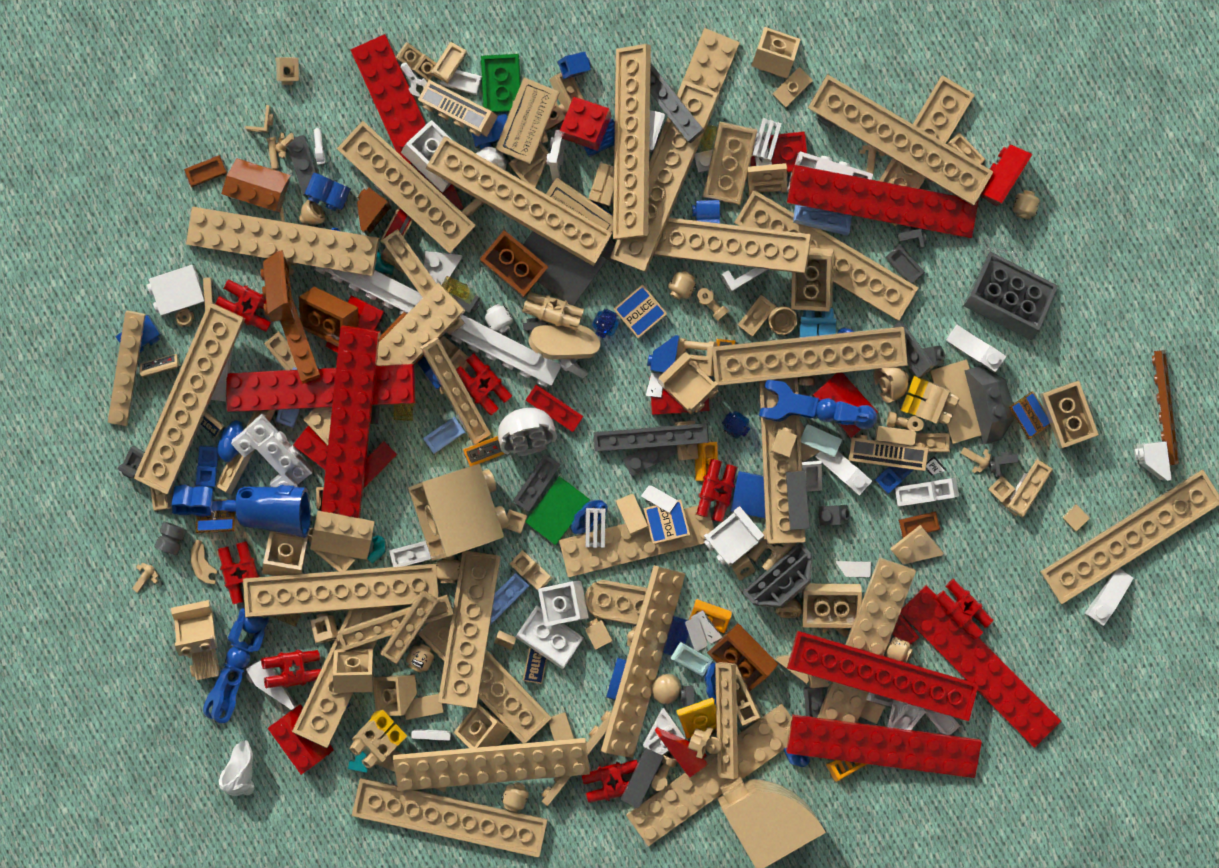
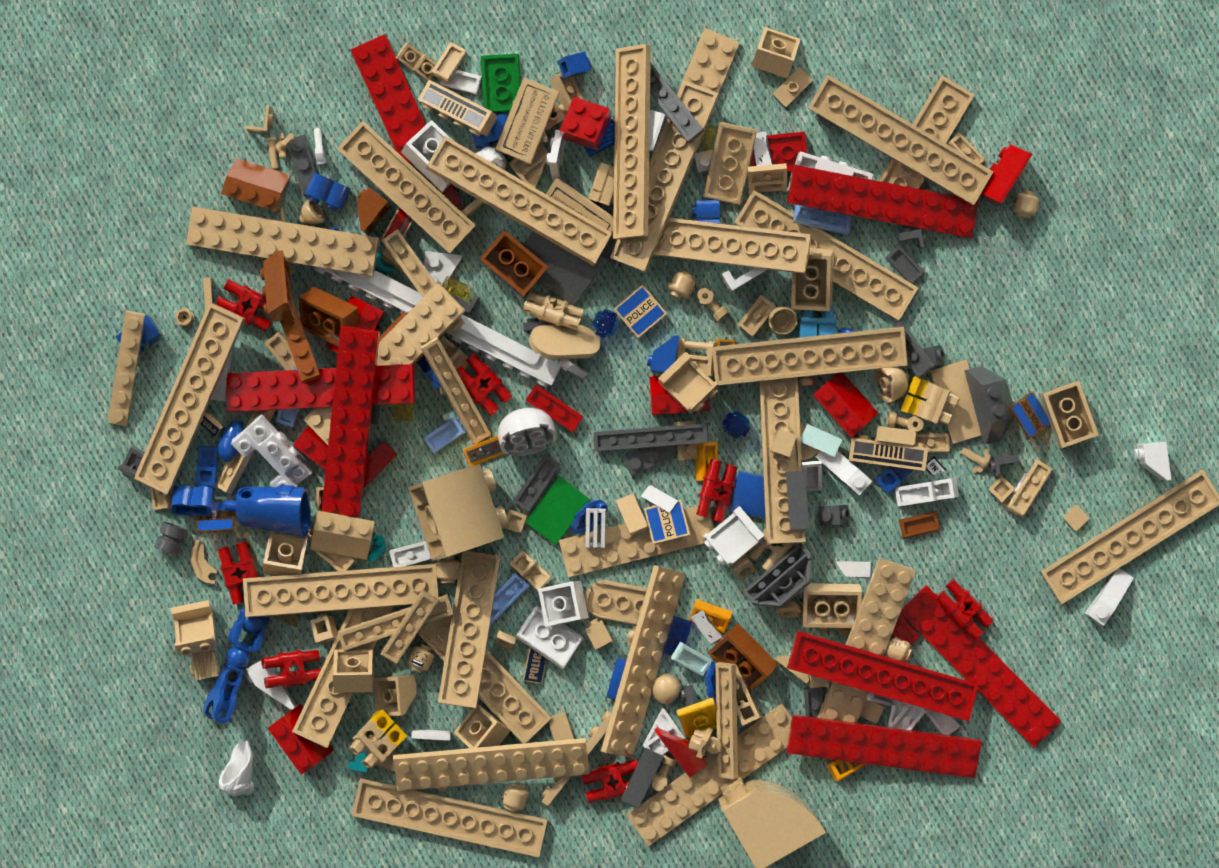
tan piece [132,563,159,593] -> none
tan slope [140,354,180,377] -> none
white panel [147,265,205,316] -> none
dark orange tile [184,155,227,187] -> none
tan brick [275,57,299,85] -> none
white bar [401,63,427,97] -> none
tan tile [405,693,444,720] -> none
white head [485,304,513,334] -> none
white sticker [646,373,663,397] -> none
white sticker [685,616,707,651] -> none
white tile [752,118,782,161] -> none
blue piece [759,380,877,429] -> none
blue arm [784,747,810,767] -> none
tan piece [859,145,885,174] -> none
tan wing [890,525,944,564] -> none
white slope [946,324,1006,373] -> none
dark grey slope [963,251,1058,340] -> none
dark orange plate [1152,350,1179,466] -> none

